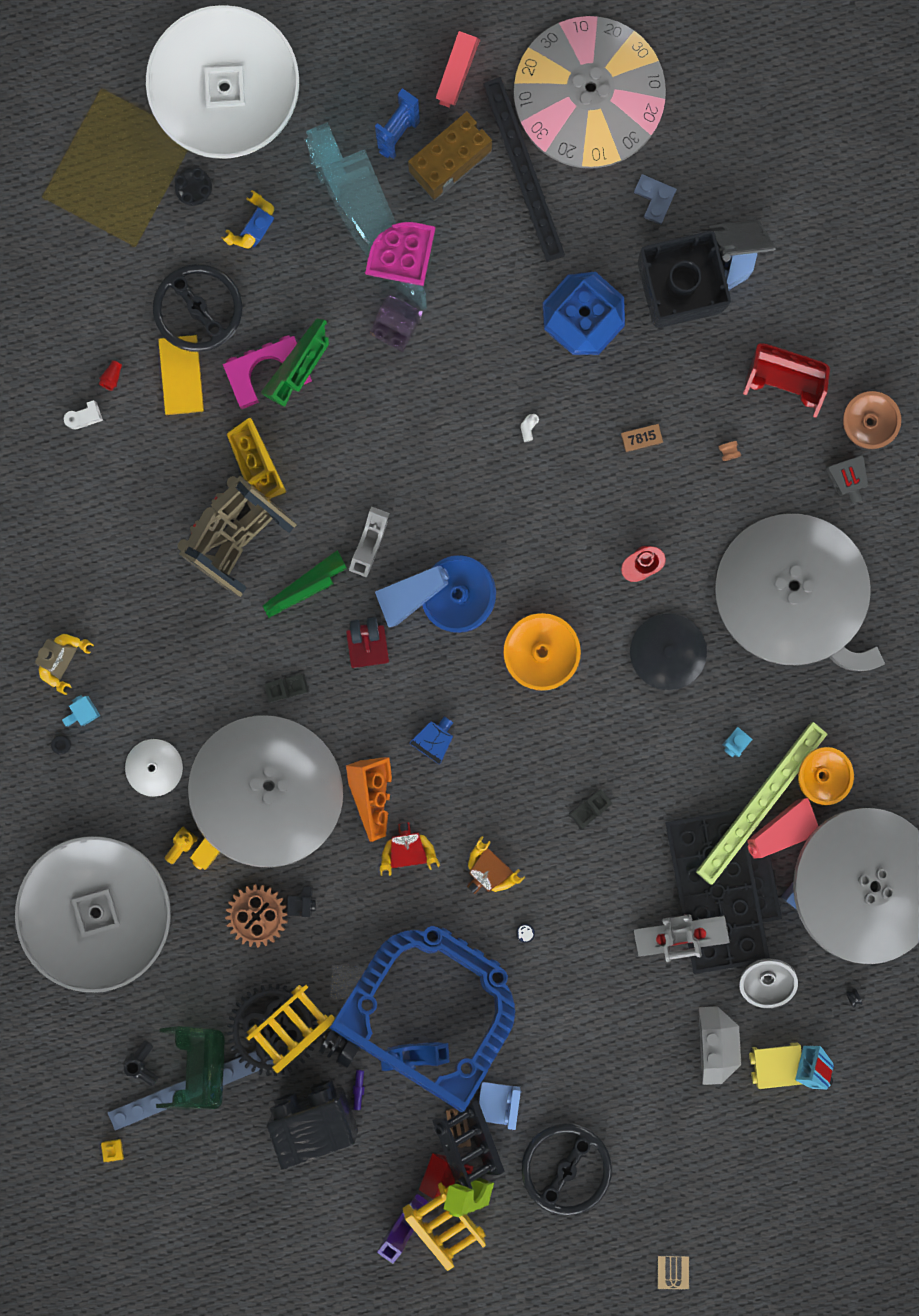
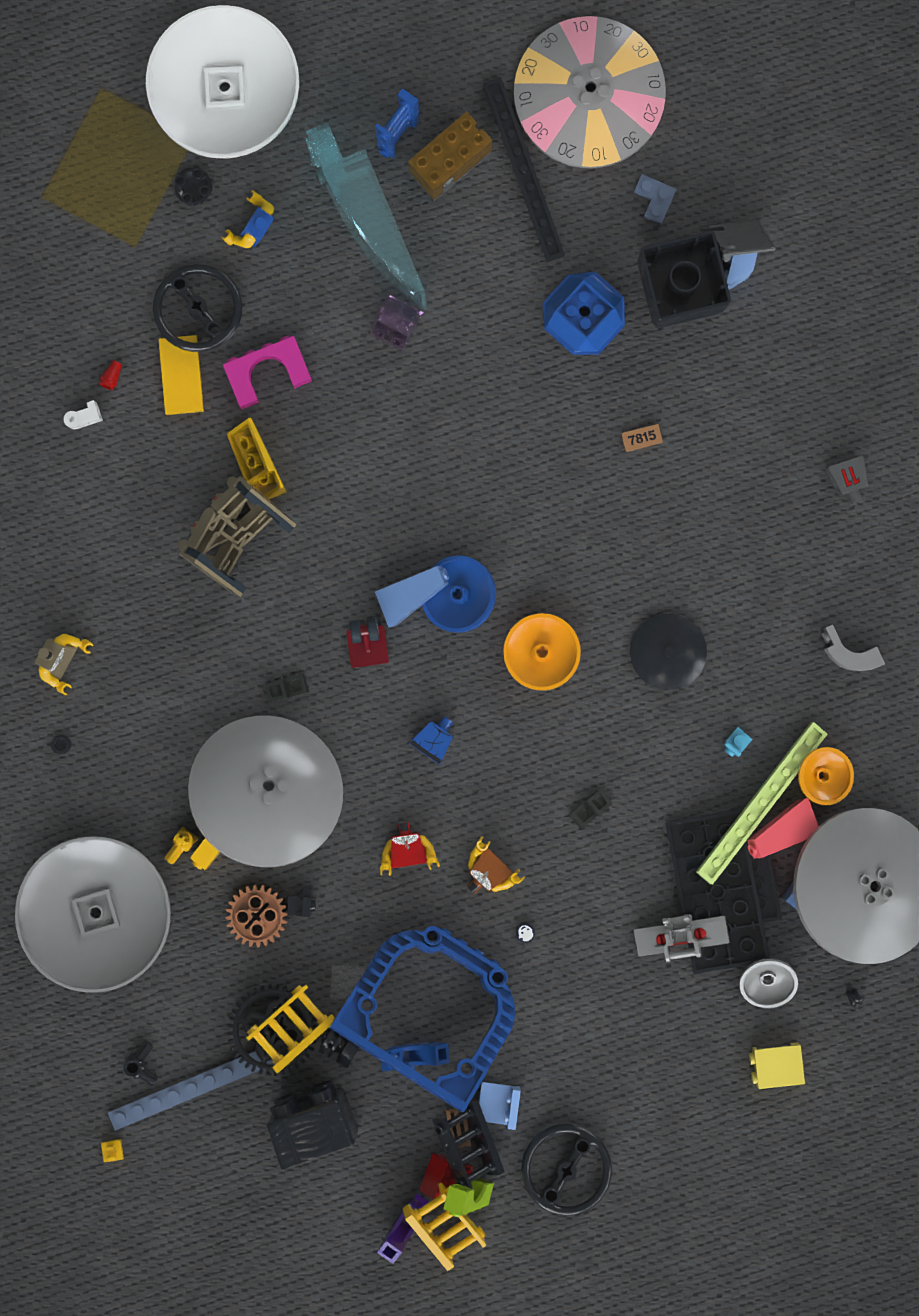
medium azure brick [62,695,101,726] -> none
white dish [125,739,183,797] -> none
clear green windscreen [156,1026,225,1109] -> none
green wedge [261,318,329,407] -> none
green wedge [262,550,347,618] -> none
orange wedge [346,757,392,842] -> none
light grey arch [349,507,390,577] -> none
dark purple bar [353,1070,365,1110] -> none
dark pink plate [365,222,436,286] -> none
coral slope [436,31,480,108] -> none
white arm [521,414,539,442] -> none
piece [621,546,666,582] -> none
piece [657,1253,689,1292] -> none
light grey wedge [698,1006,741,1085] -> none
light grey dish [715,514,870,665] -> none
nougat wheel [719,441,741,461] -> none
red windscreen [743,343,830,418] -> none
medium azure torso [795,1046,834,1089] -> none
nougat dish [843,391,901,449] -> none

